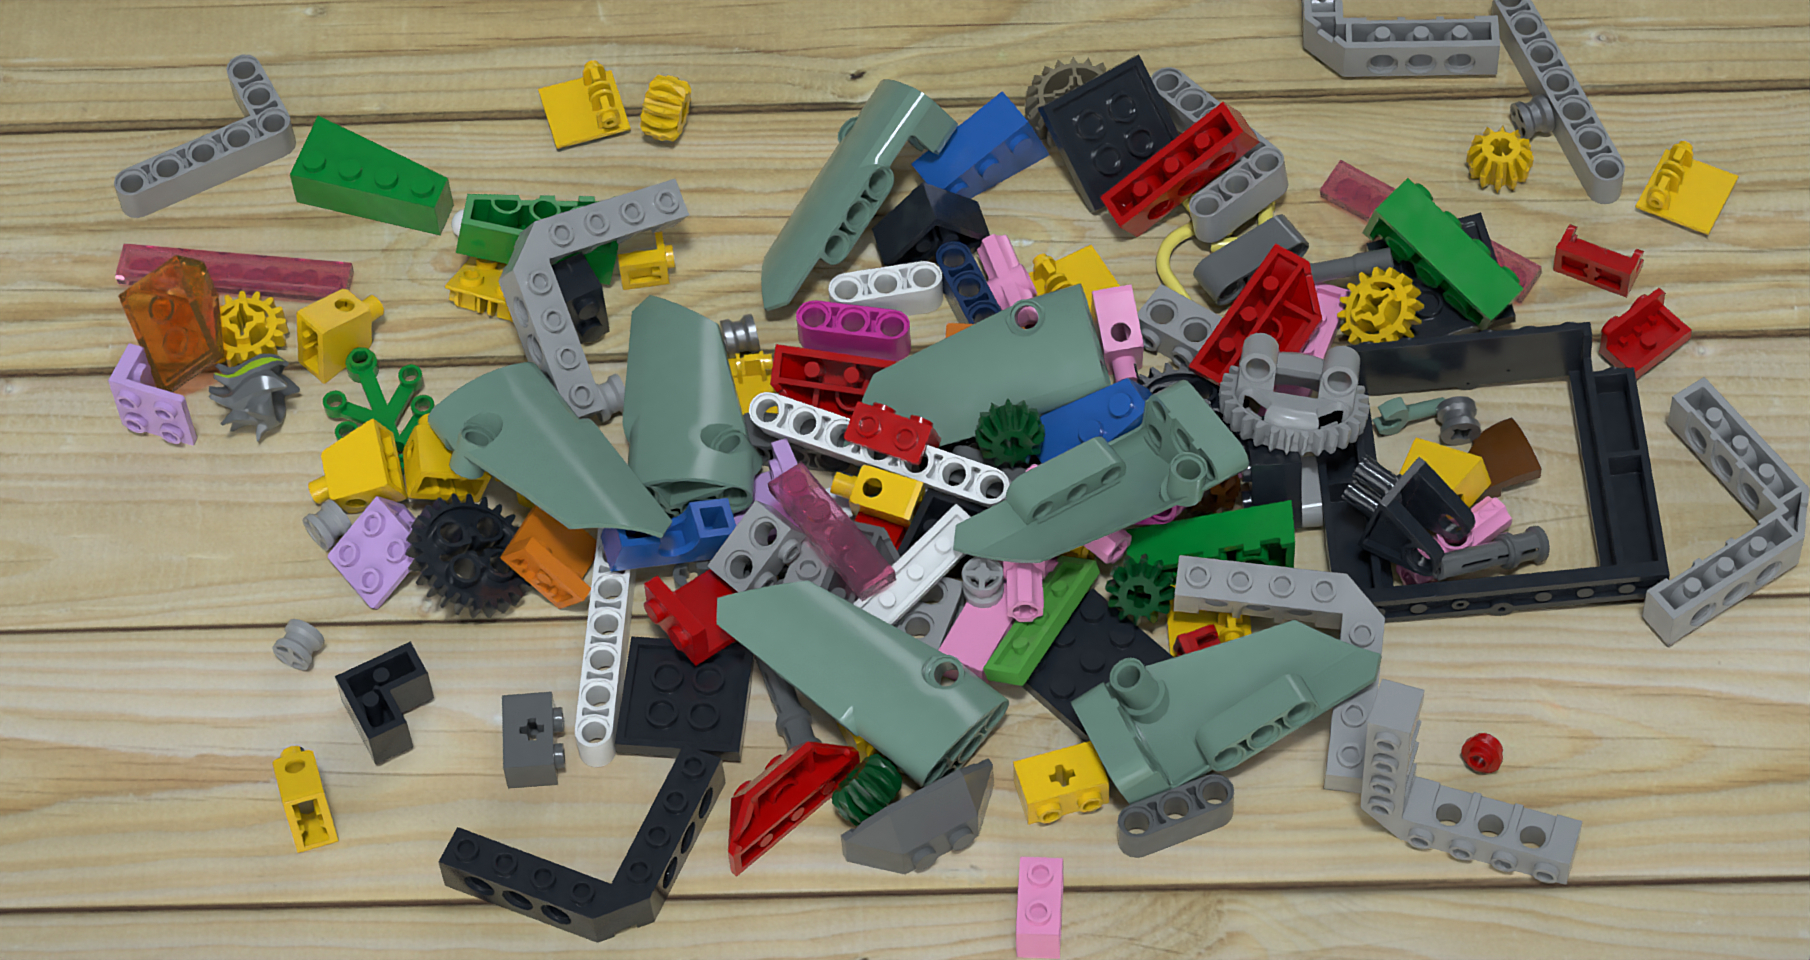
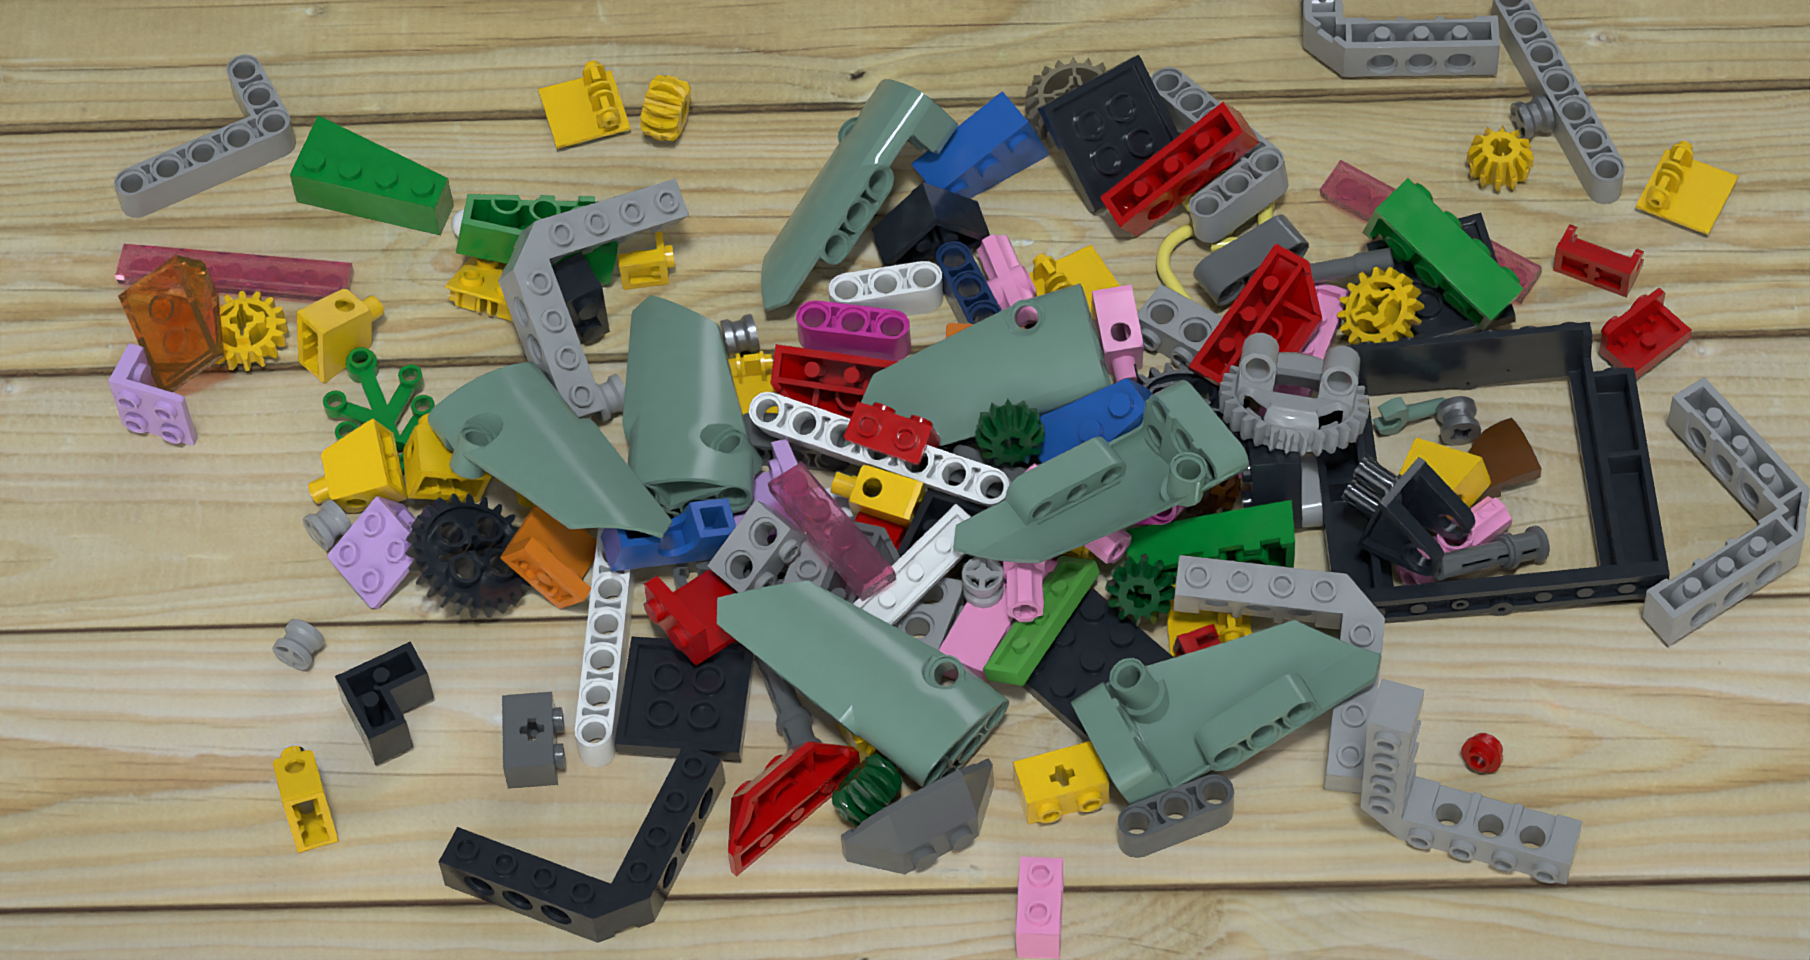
dark grey hair [209,353,300,442] -> none

